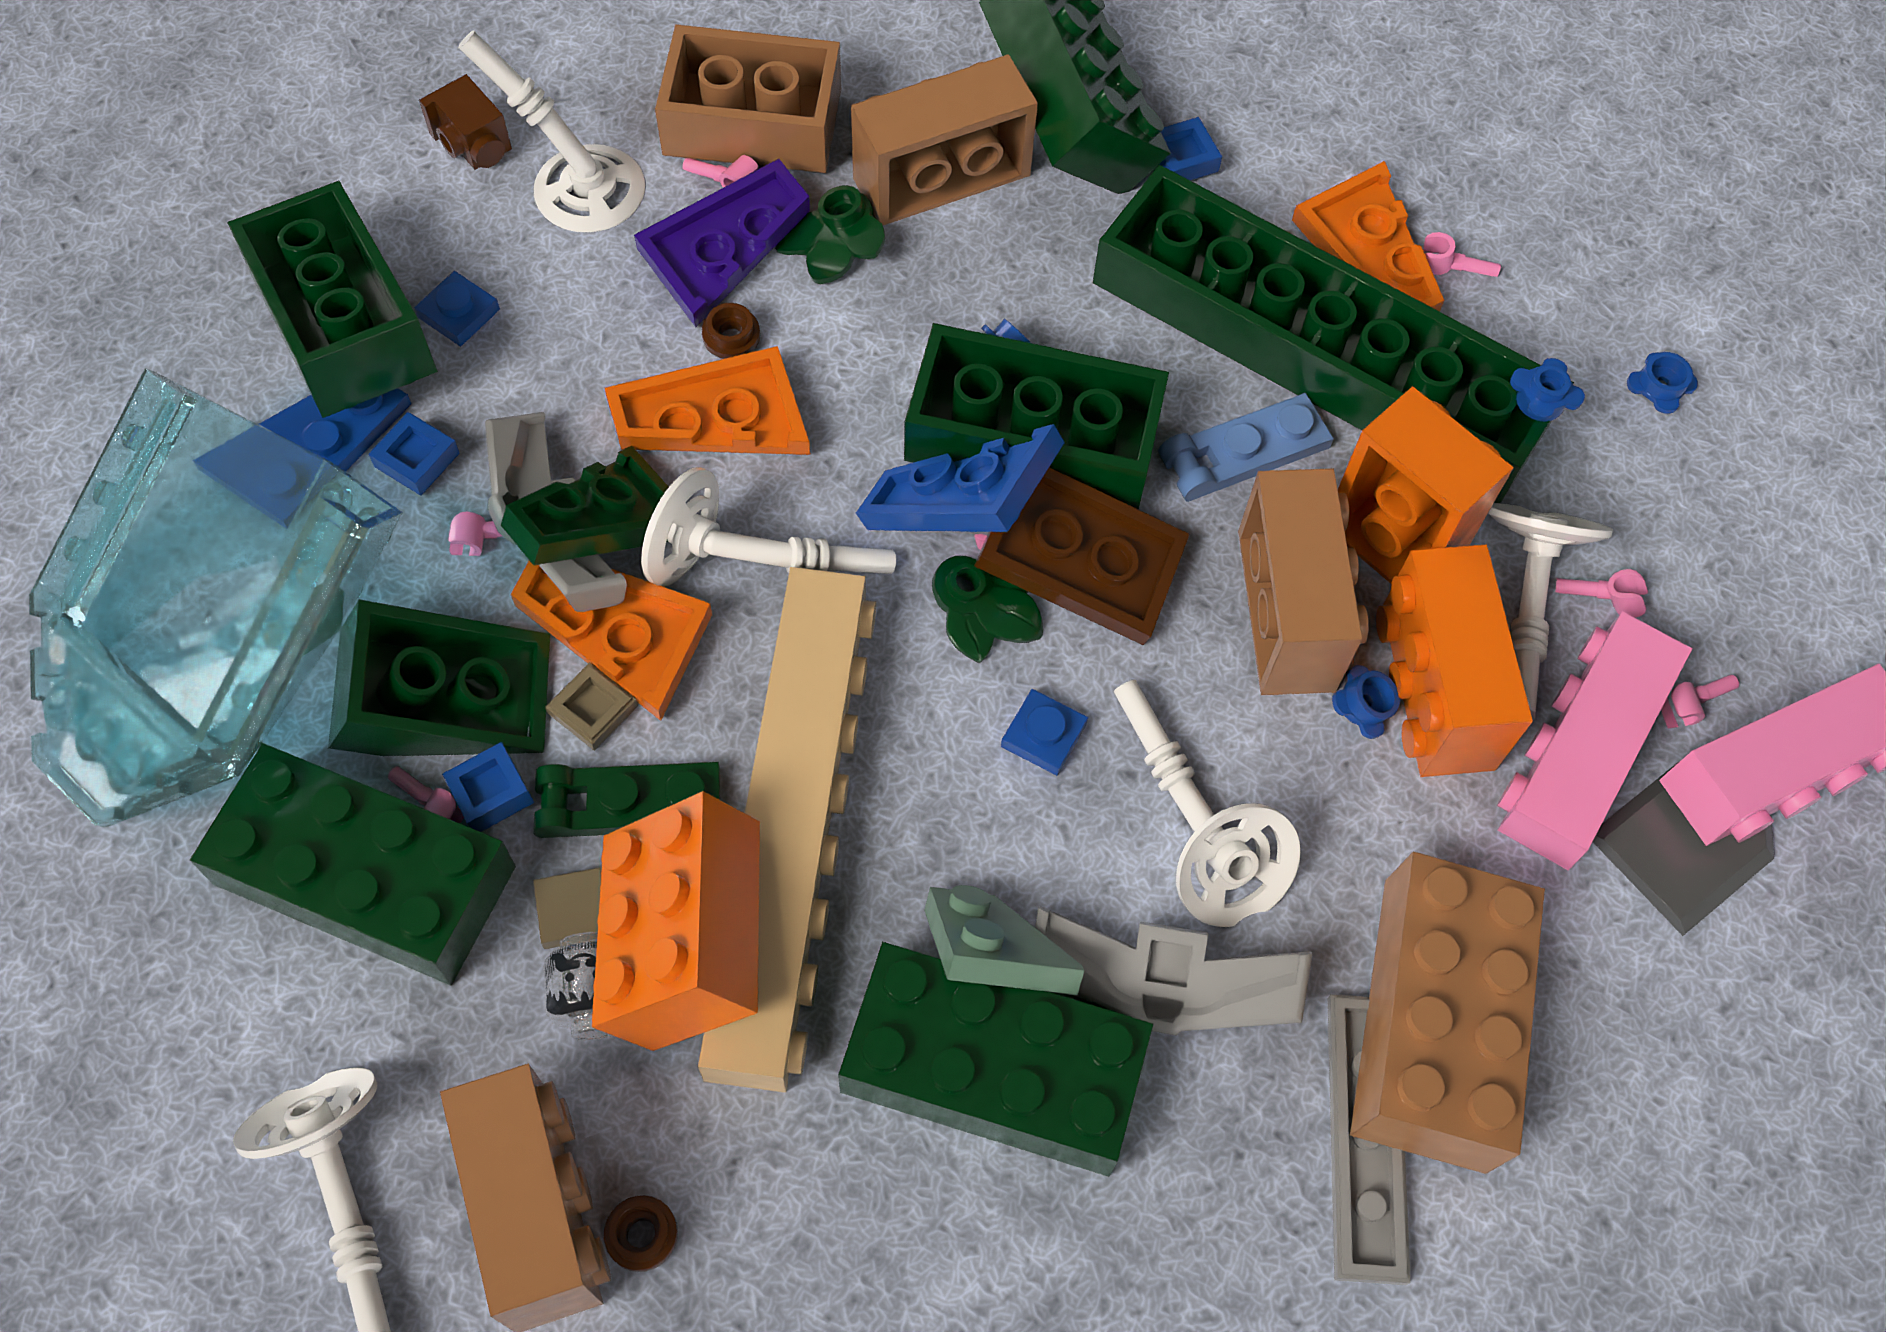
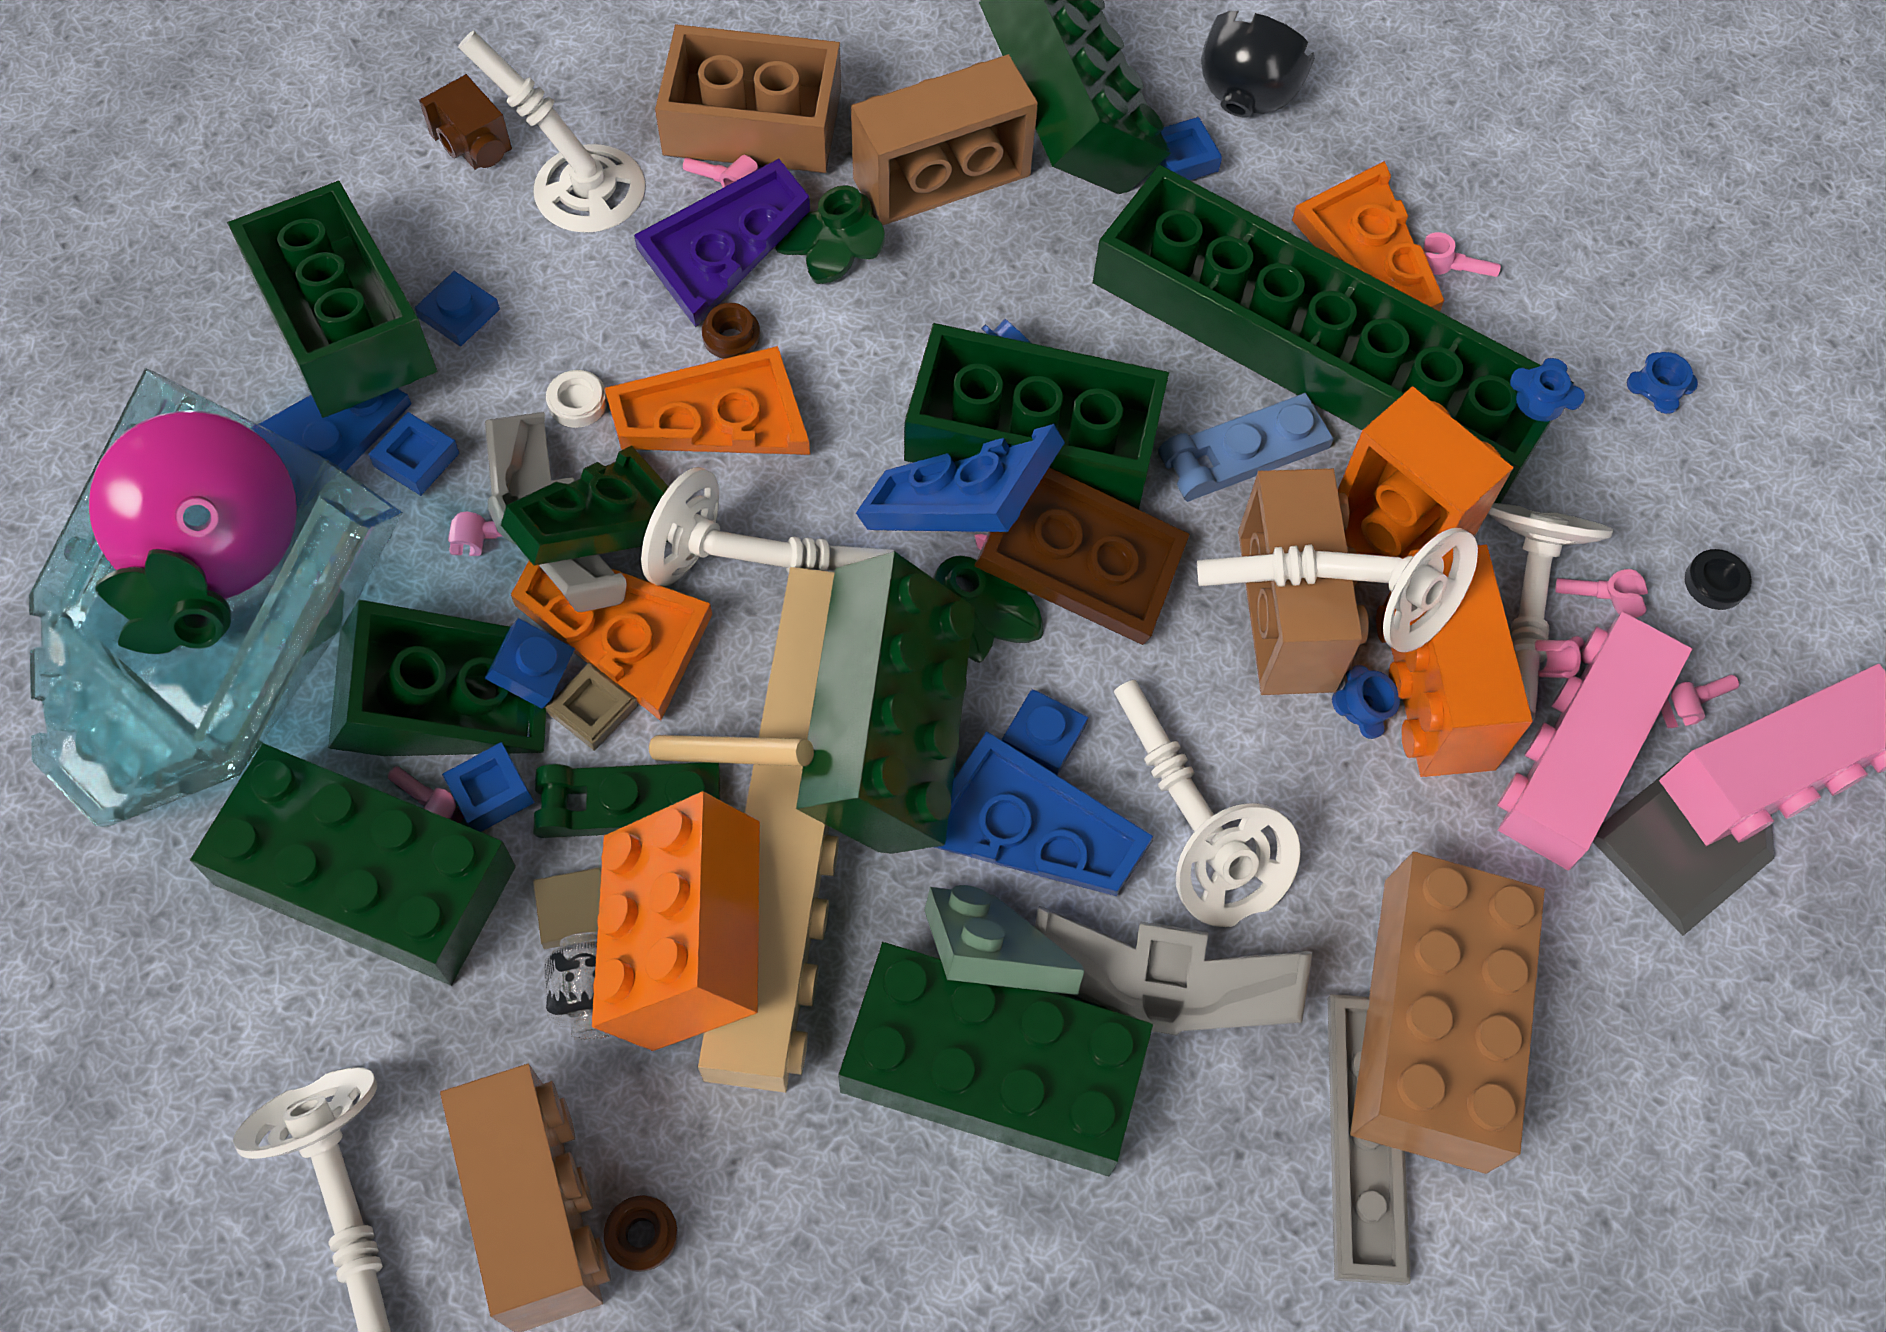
none -> dark pink dish [89,410,297,599]
none -> dark green plate [95,549,232,654]
none -> blue plate [485,618,575,709]
none -> white tile [546,370,607,428]
none -> tan bar [649,735,814,766]
none -> dark green brick [796,551,975,854]
none -> blue wing [934,731,1153,896]
none -> white dish [1197,528,1478,652]
none -> black cylinder [1201,11,1315,118]
none -> bright pink hand [1535,636,1585,678]
none -> black tile [1684,549,1752,610]

